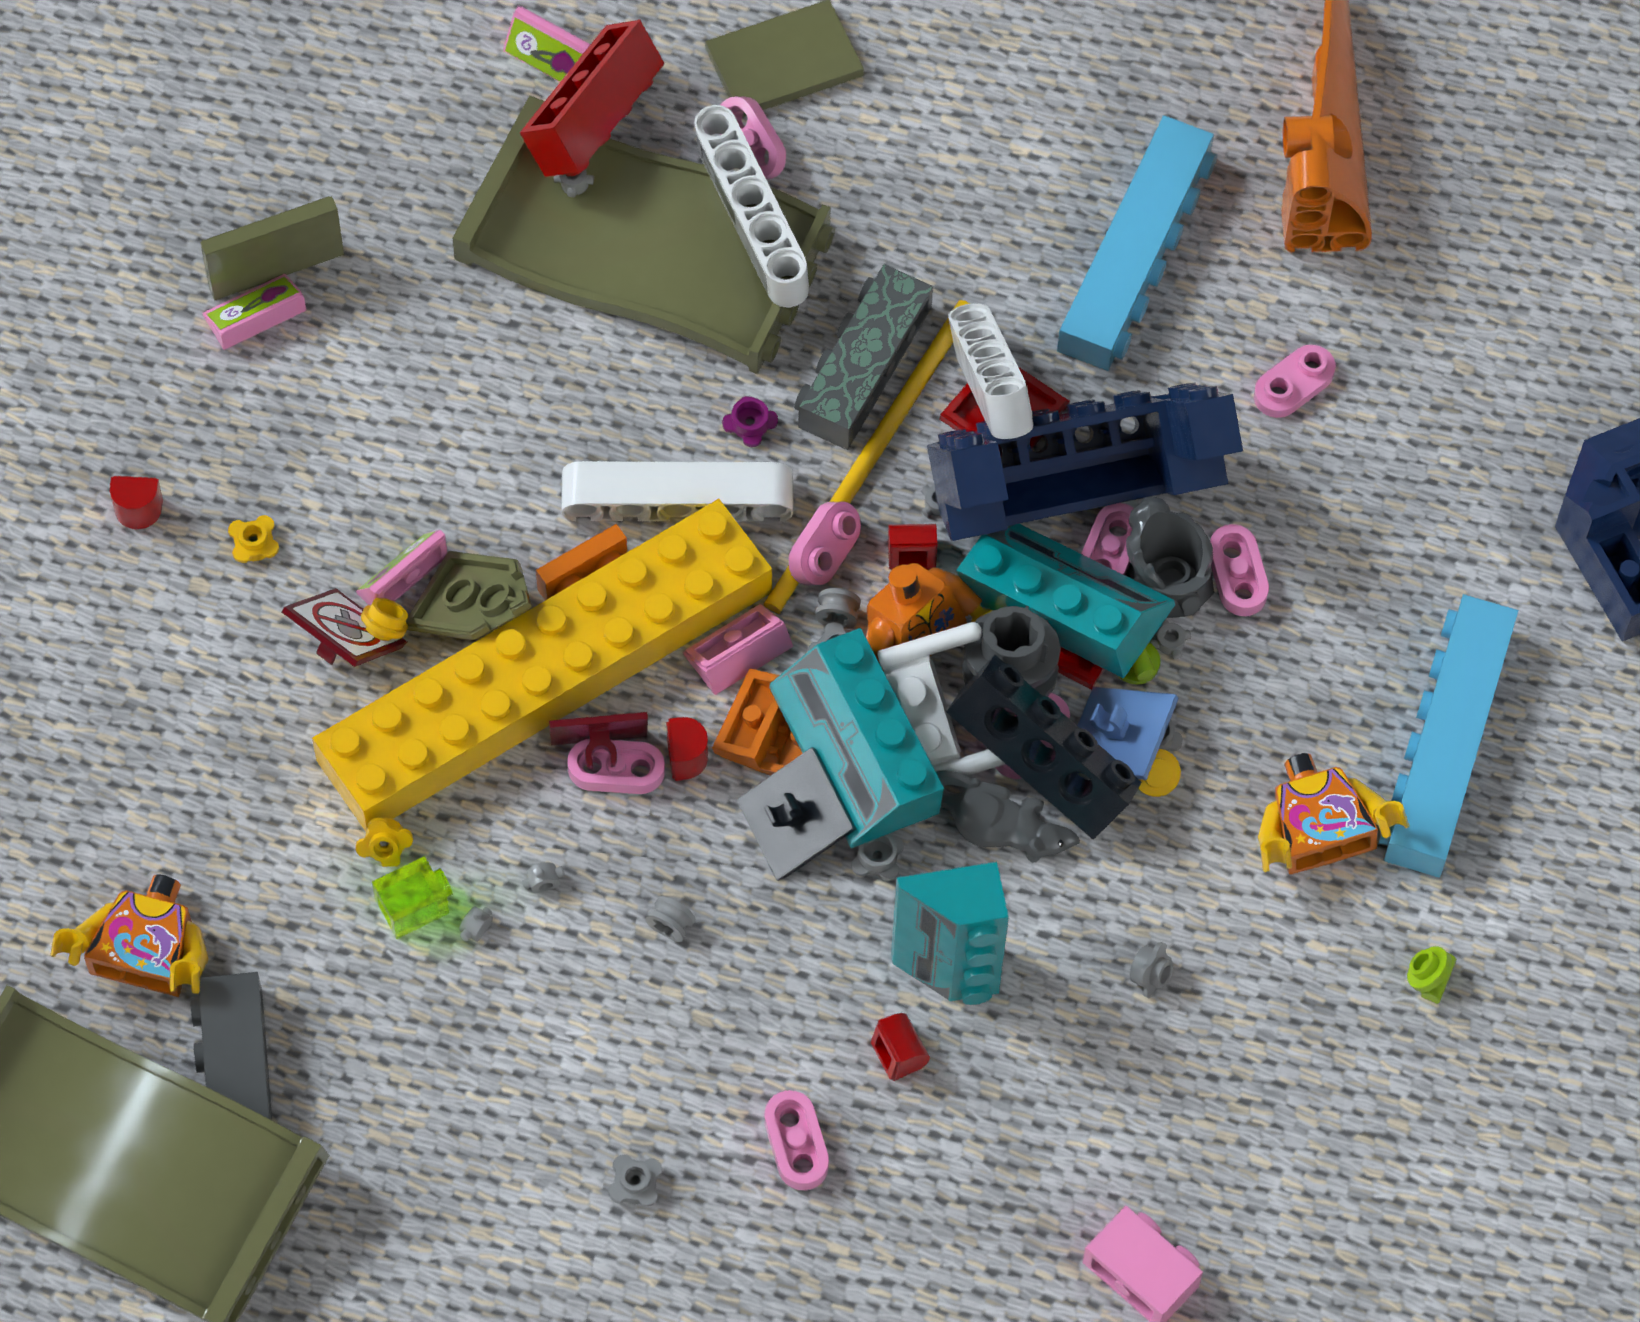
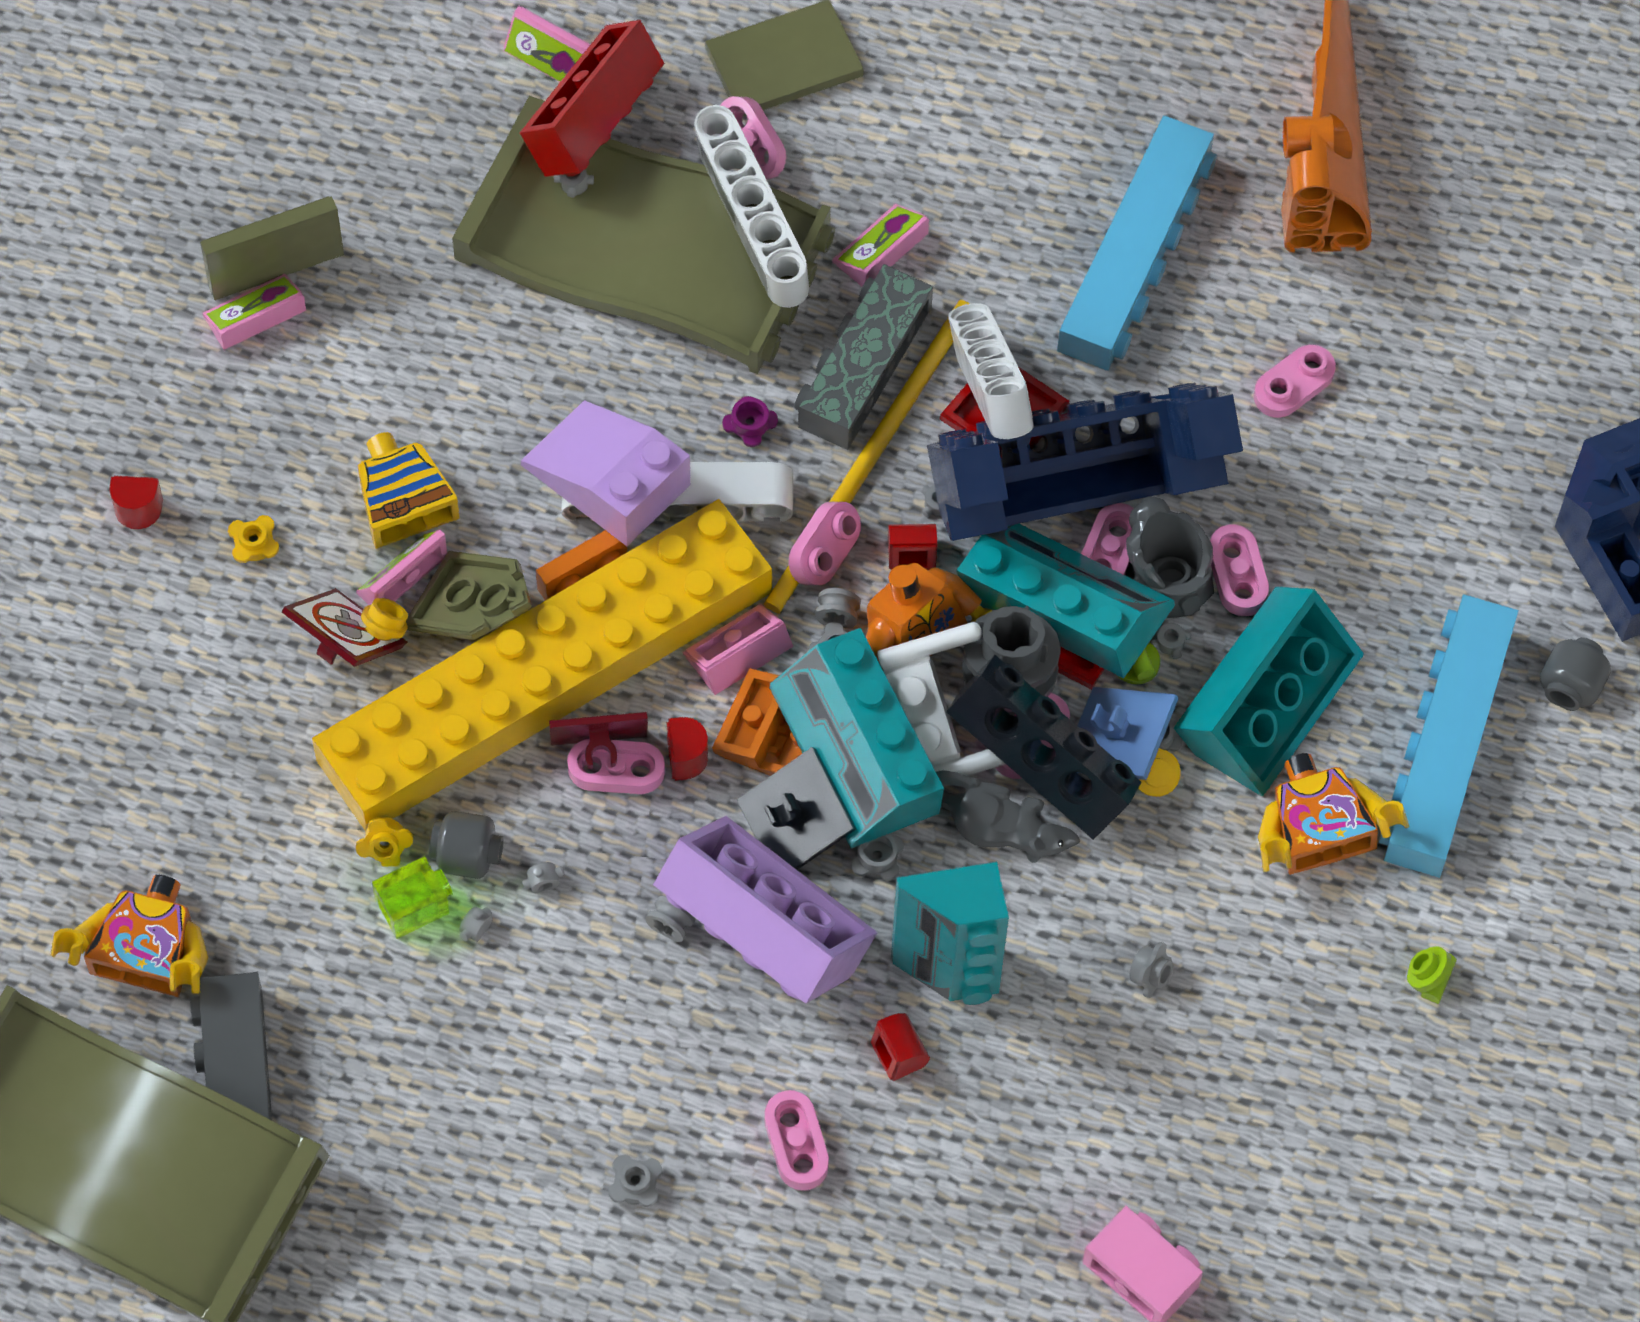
none -> yellow torso [357,432,460,549]
none -> dark grey head [429,811,504,879]
none -> lavender slope [521,400,690,546]
none -> lavender brick [653,816,878,1004]
none -> slope [832,204,929,287]
none -> teal slope [1173,587,1364,796]
none -> dark grey head [1540,637,1611,711]

